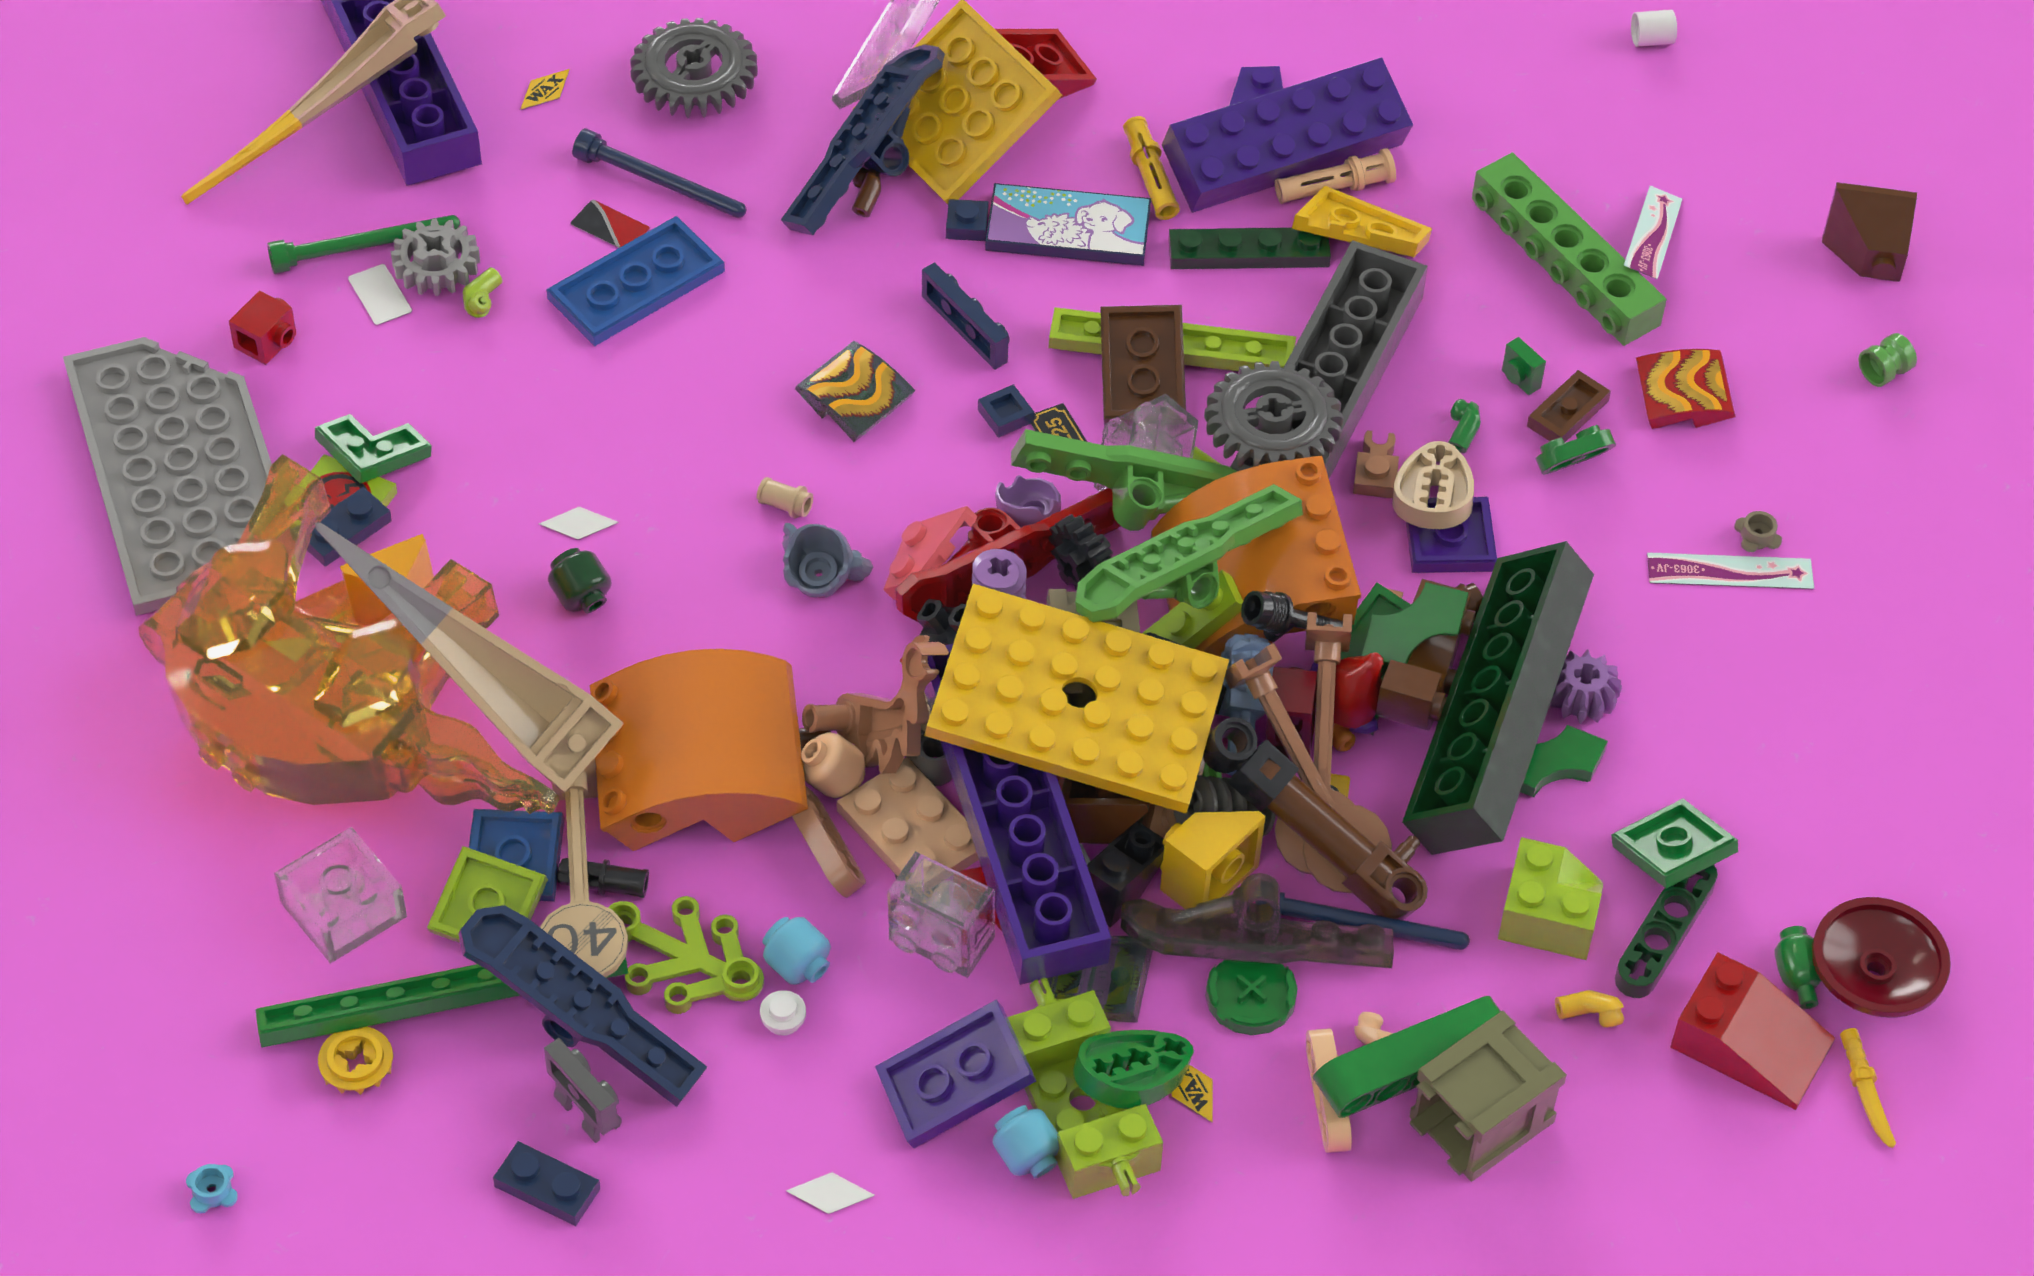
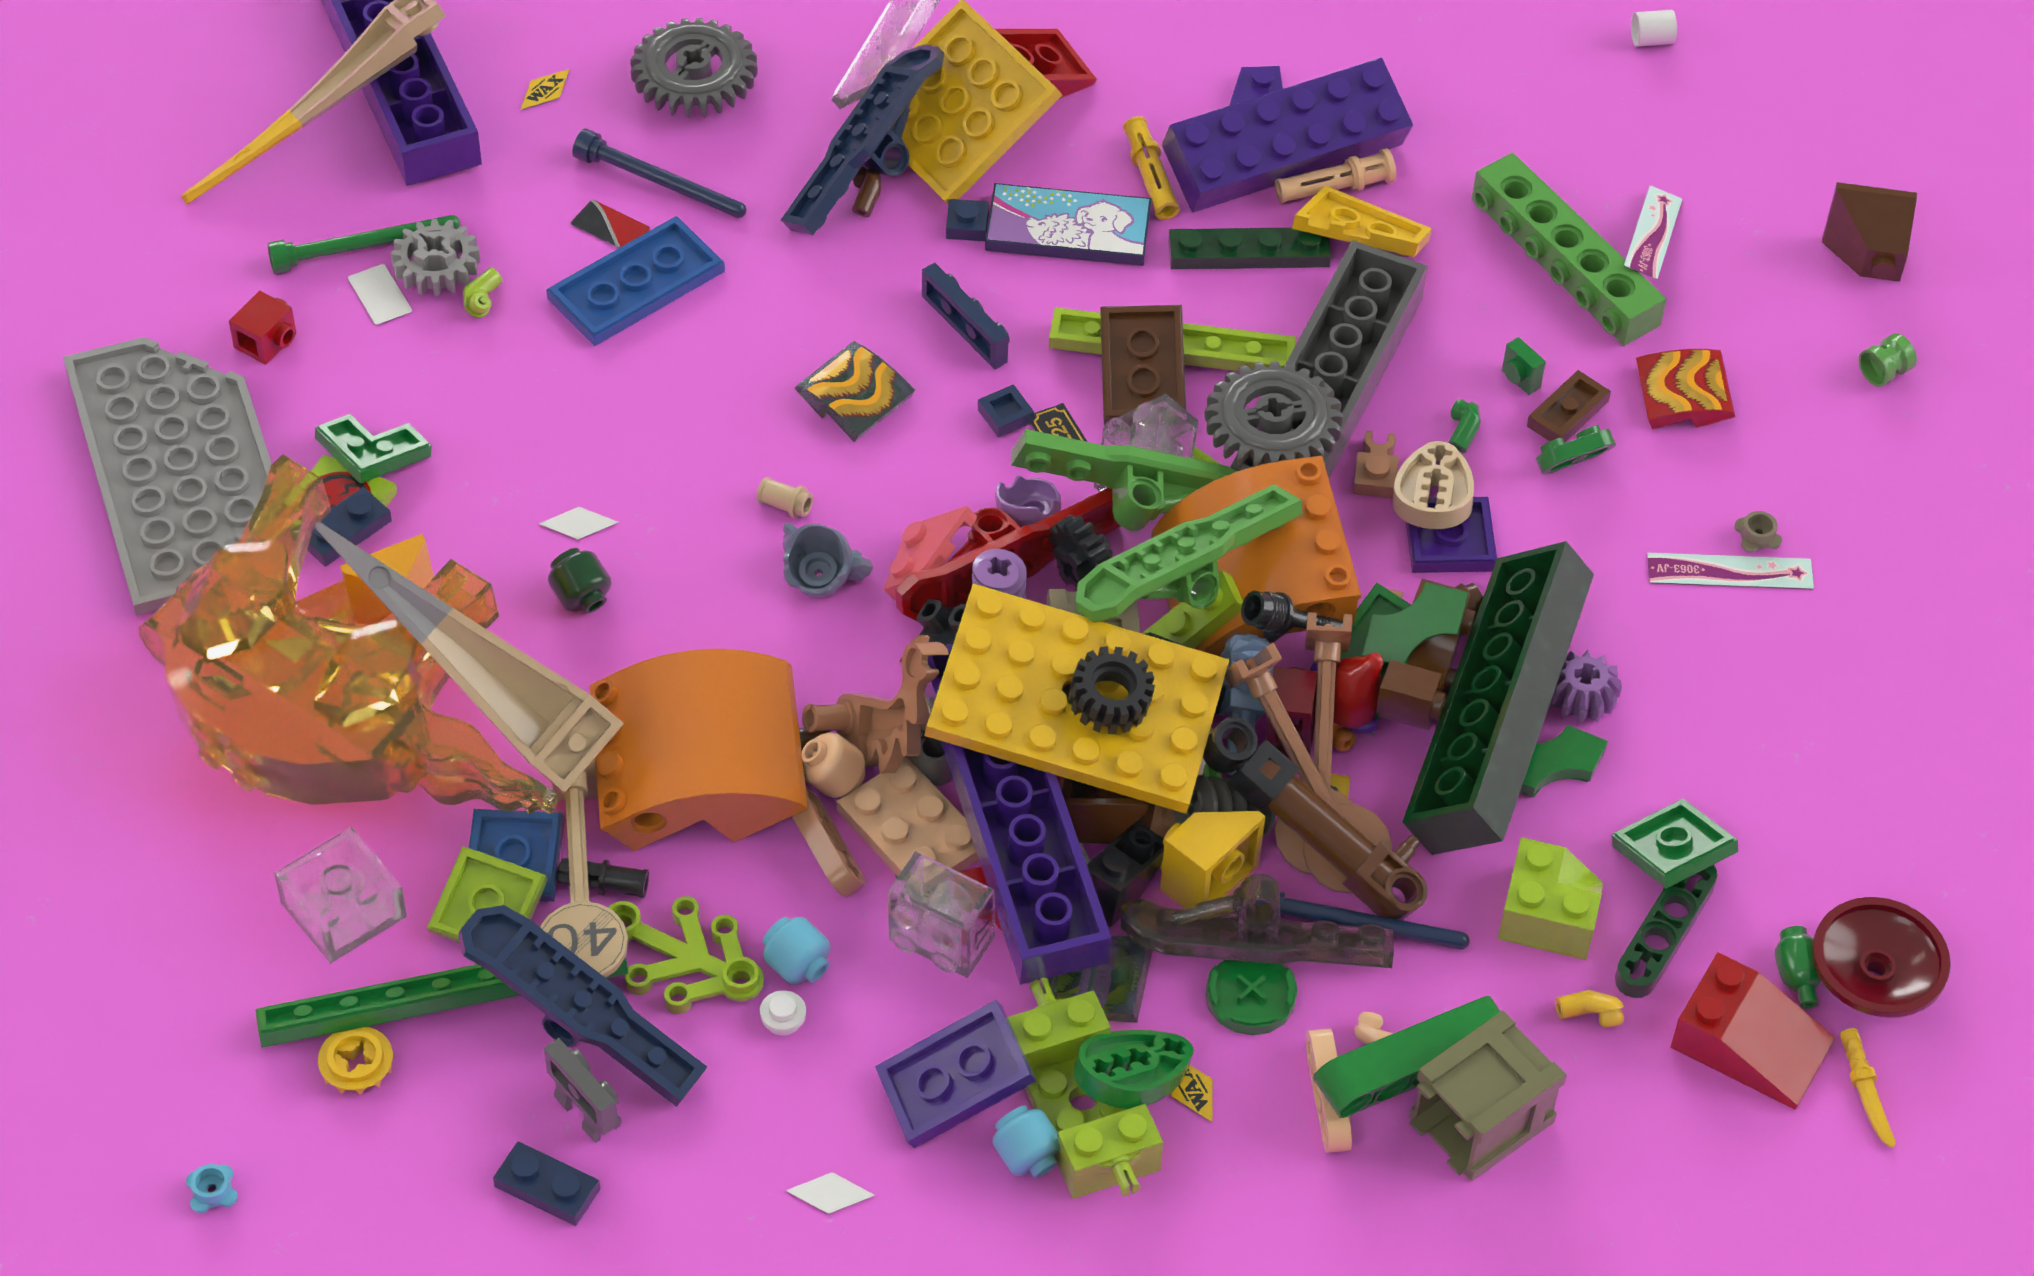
none -> black tyre [1069,646,1155,734]

